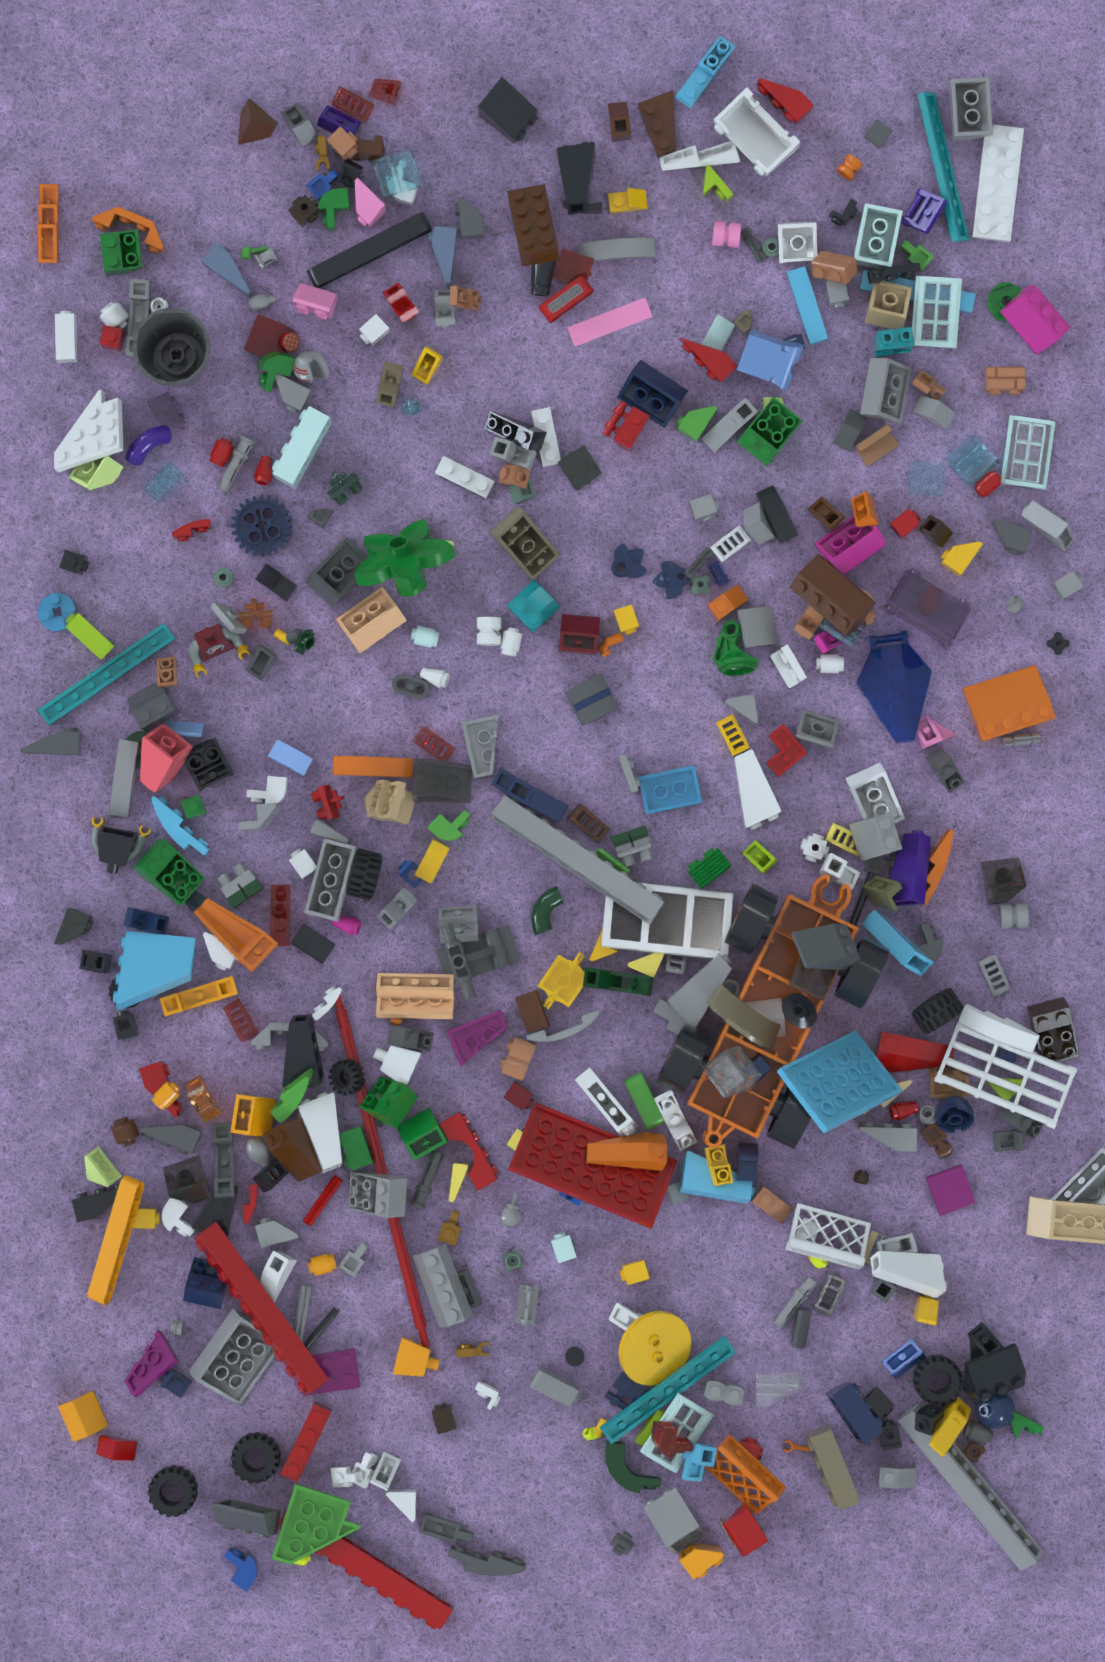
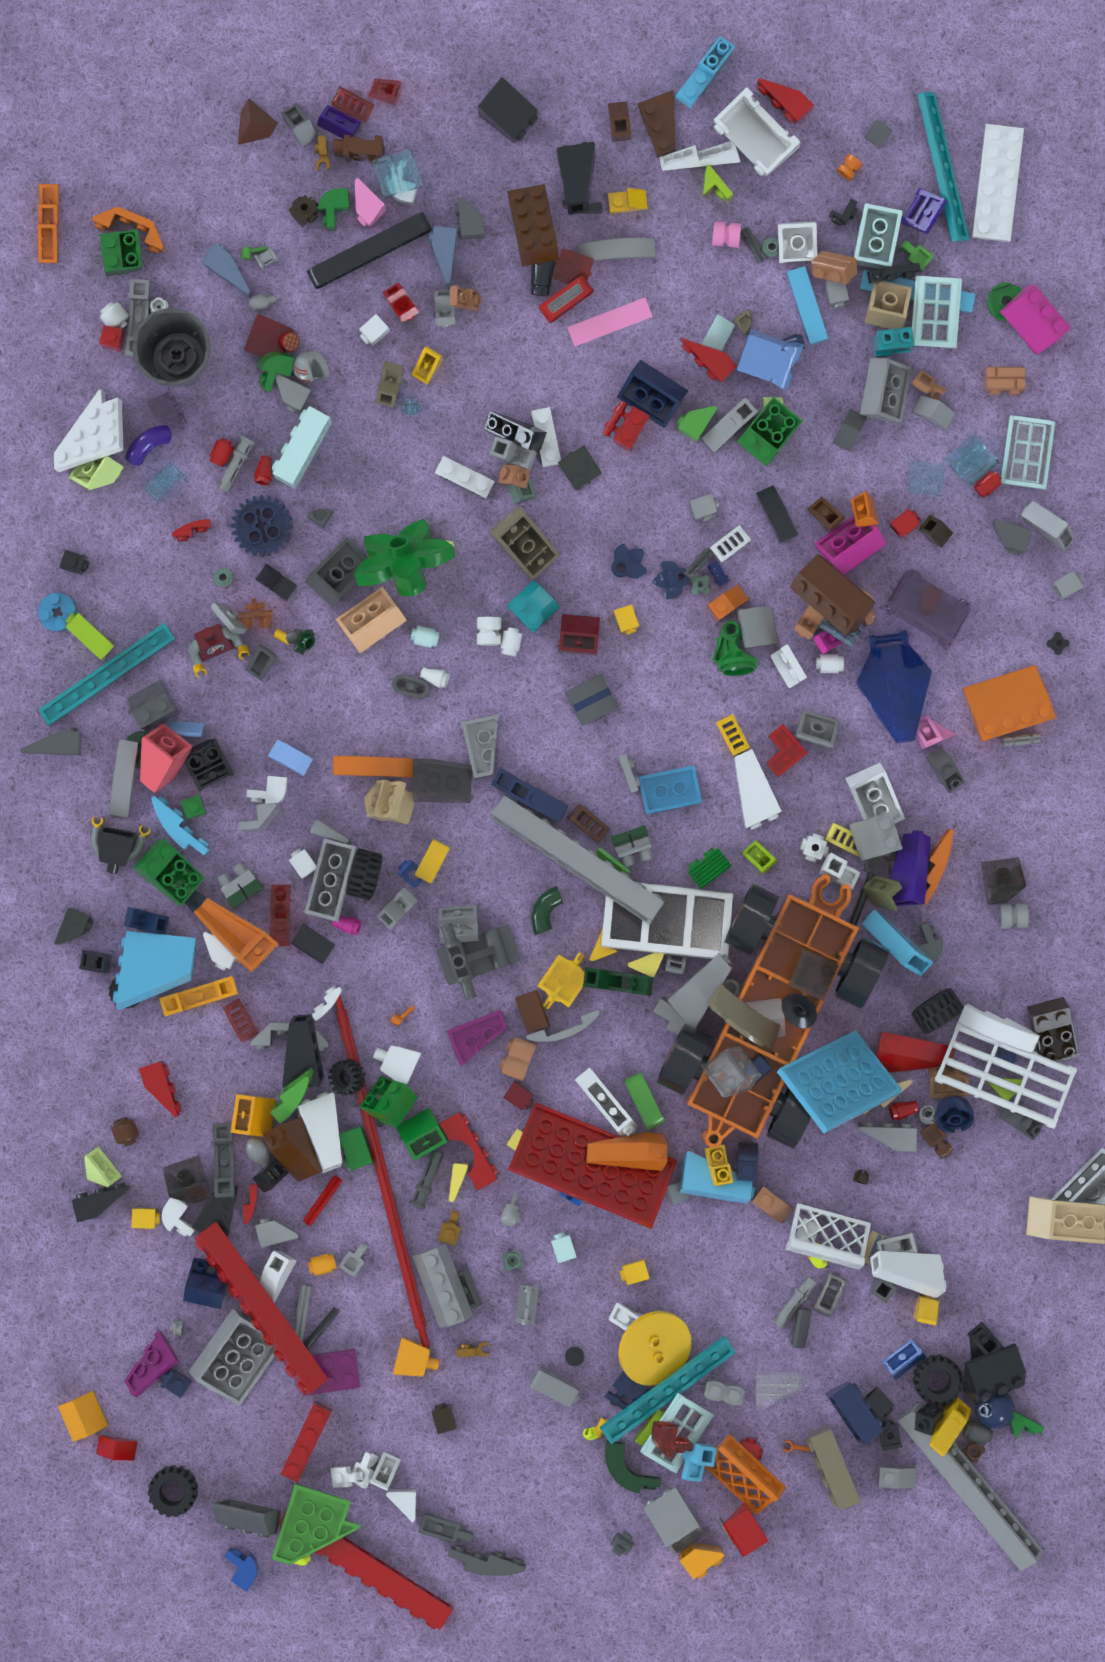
white brick [55,311,78,363] -> none
light orange beam [87,1175,145,1306] -> none
black brick [113,1010,139,1040] -> none
dark grey slope [138,1124,202,1155] -> none
light orange brick [152,1081,181,1110] -> none
nougat slope [156,656,178,688] -> none
clear orange brick [184,1075,222,1123] -> none
black tyre [231,1432,281,1484] -> none
bright pink slope [292,283,338,320] -> none
blue plate [306,169,339,201] -> none
red hips [311,784,345,820] -> none
nougat brick [327,126,358,160] -> none
hips [327,471,362,506] -> none
black bracket [337,159,363,188] -> none
light grey slope [348,1171,407,1218] -> none
light nougat slope [376,973,454,1019] -> none
dark grey slope [387,1024,434,1051] -> none
clear red slope [412,726,456,764] -> none
bright green brick [427,810,470,841] -> none
white bracket [475,1380,501,1410] -> none
orange arm [598,632,623,657] -> none
white slope [654,1090,697,1151] -> none
light grey slope [724,694,758,725] -> none
light grey slope [743,502,776,545] -> none
dark grey slope [791,924,860,970] -> none
medium nougat panel [855,424,899,467] -> none
magenta slope [926,1164,976,1216] -> none
yellow slope [940,542,983,577] -> none
light grey slope [948,77,993,142] -> none
light grey slope [977,954,1011,997] -> none
dark grey bracket [993,1129,1025,1152] -> none
light grey plate [1006,595,1024,613] -> none

